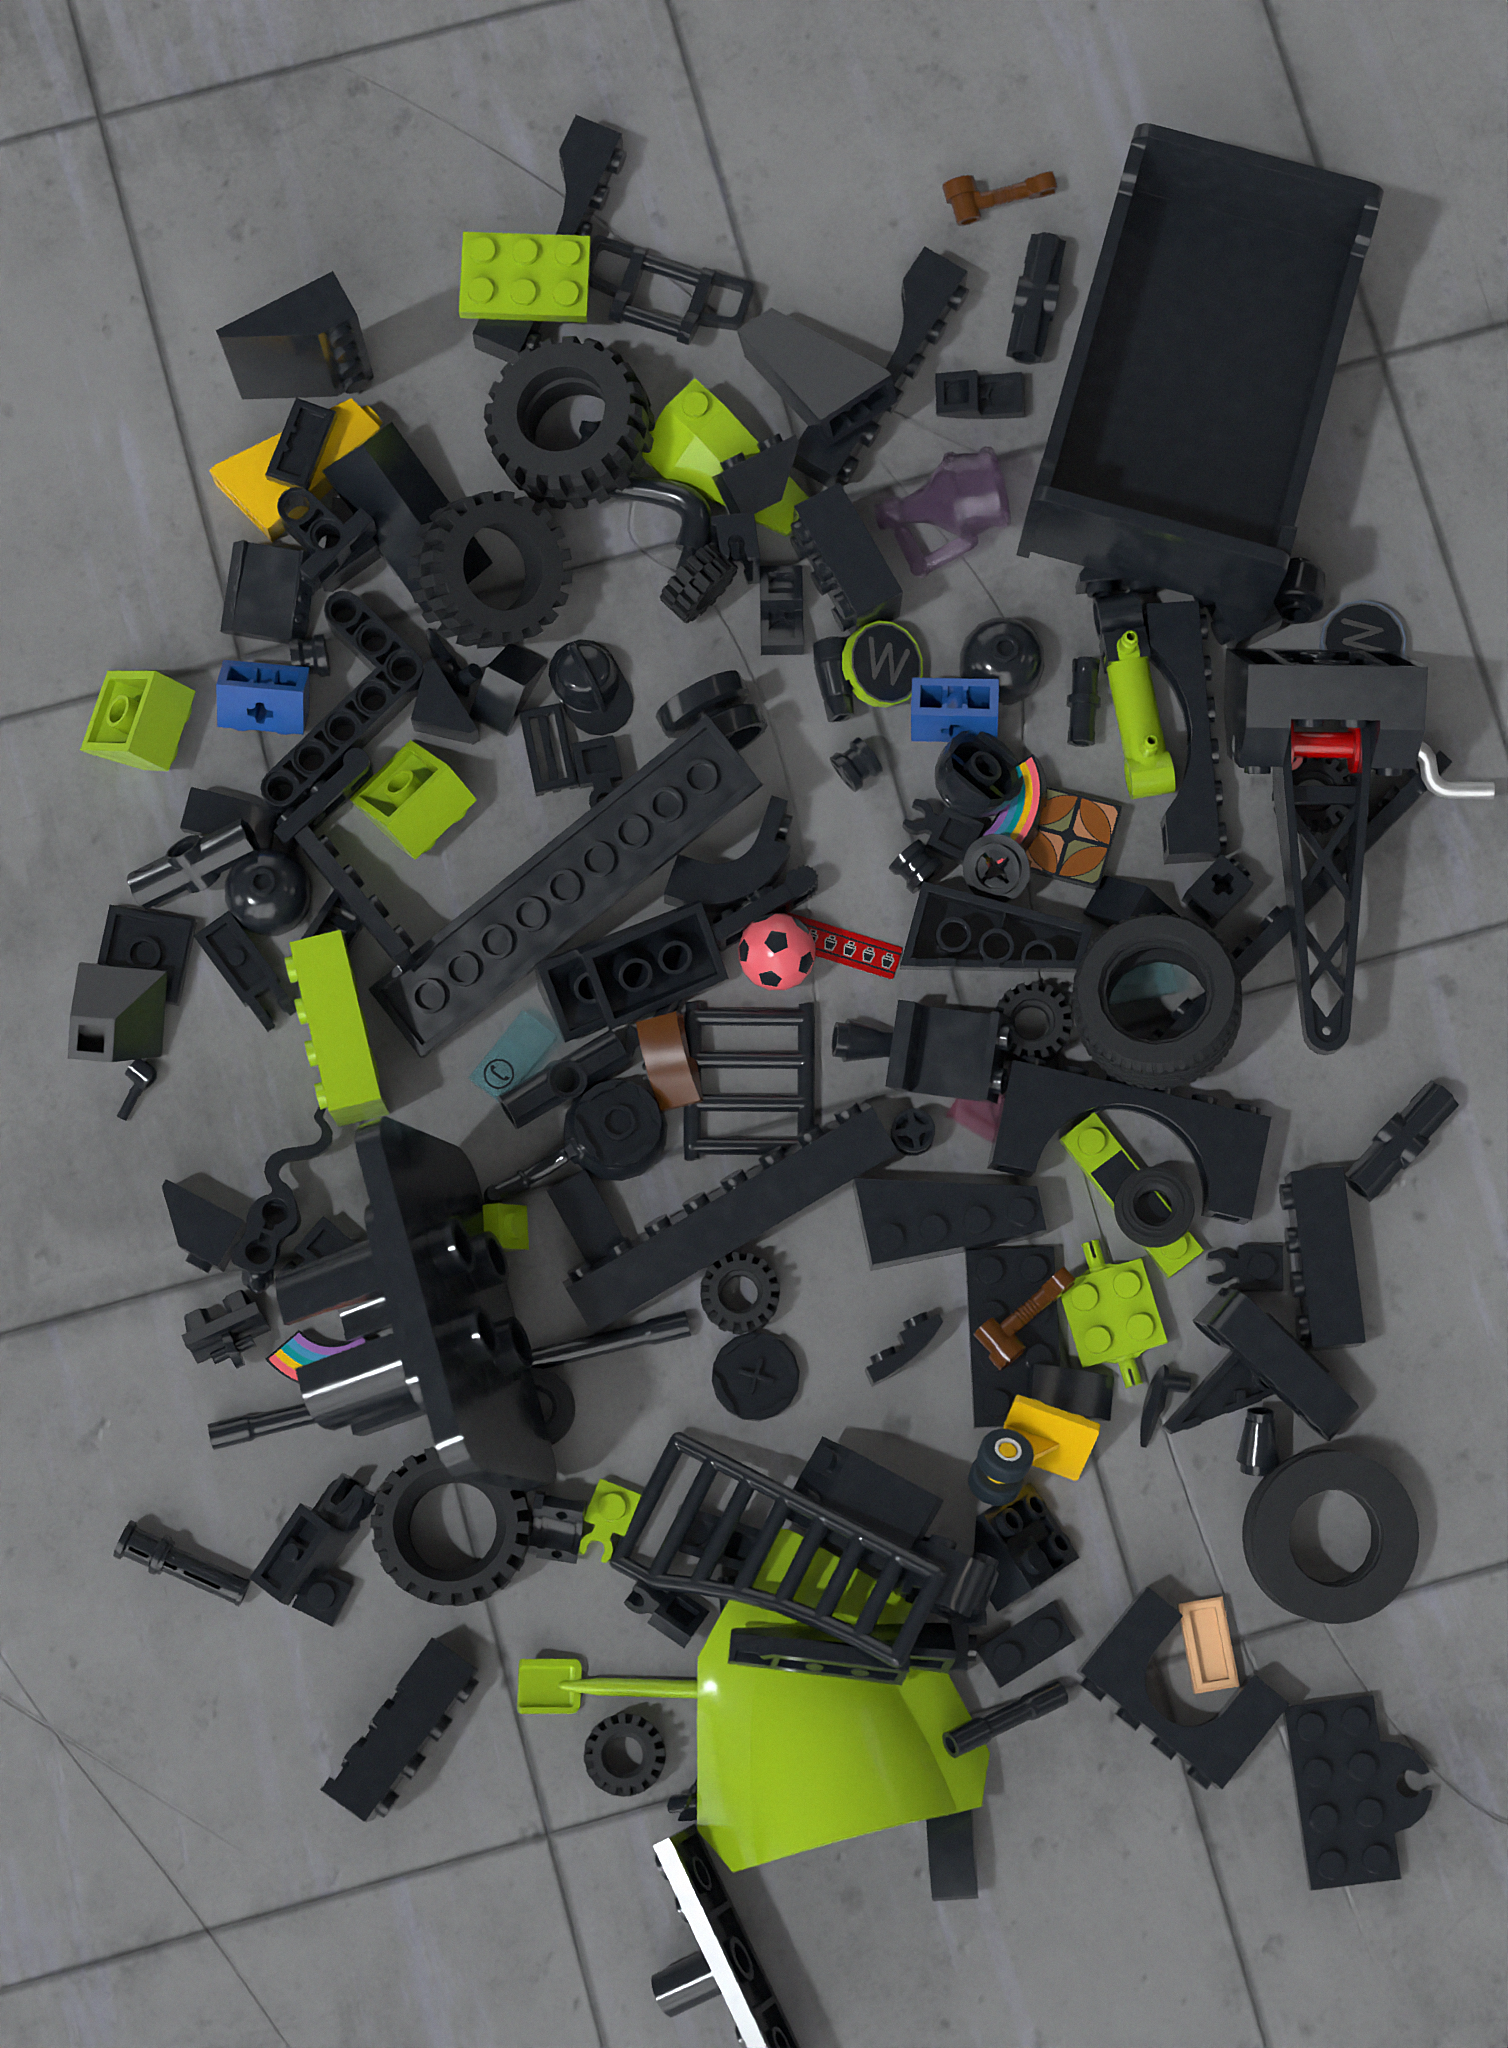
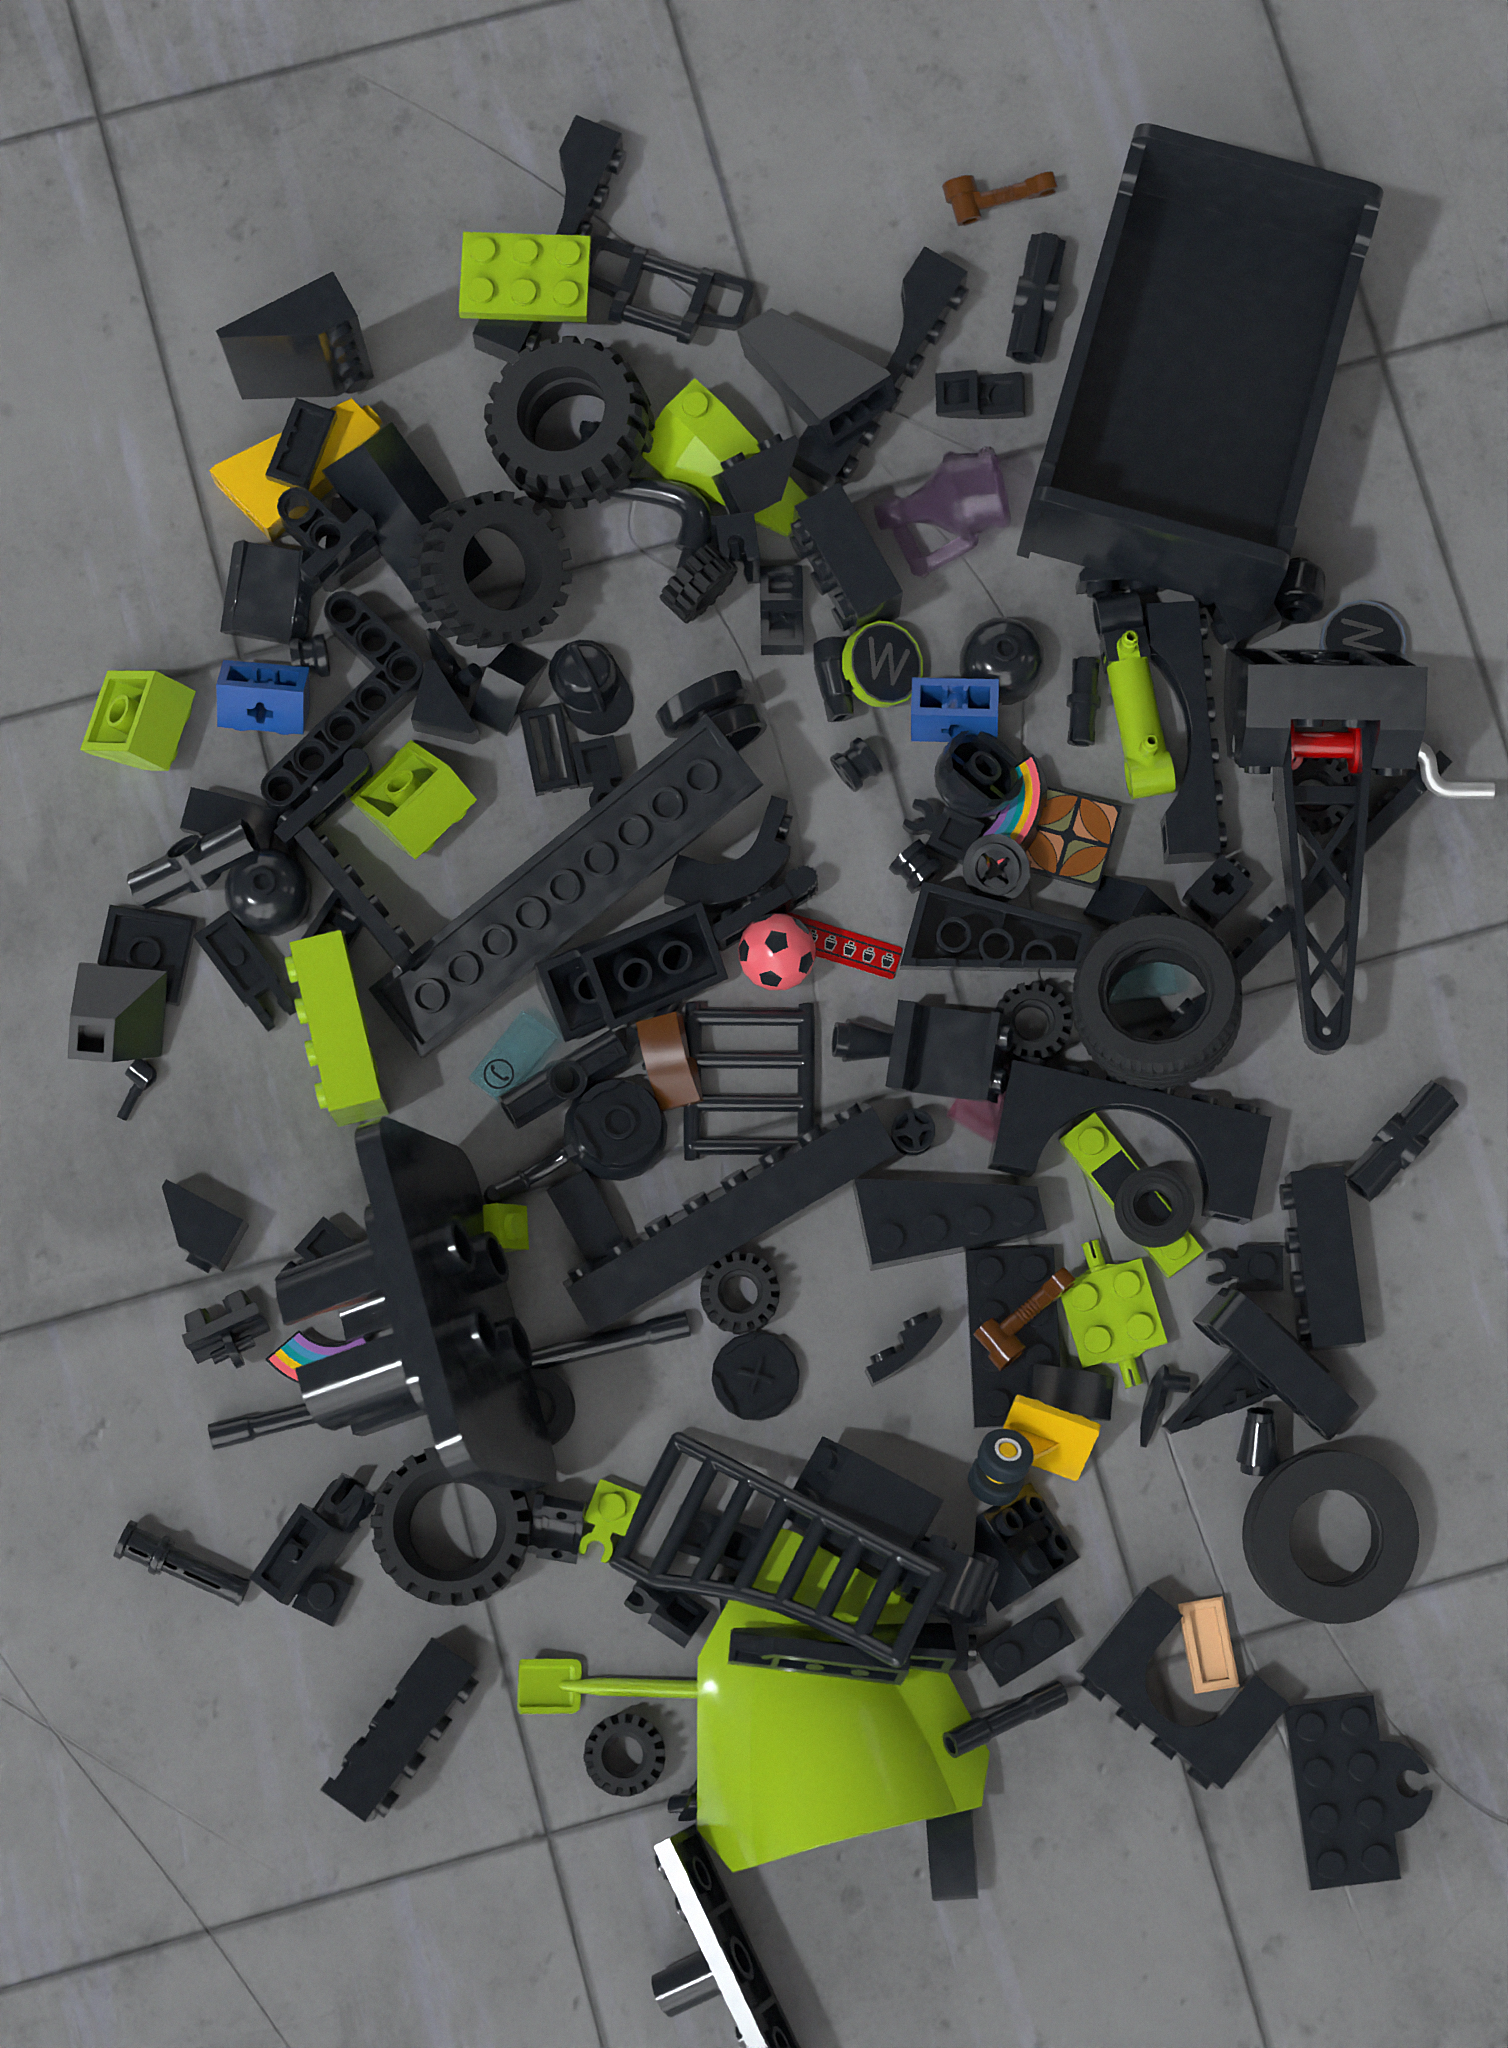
black animal [231,1107,333,1294] -> none

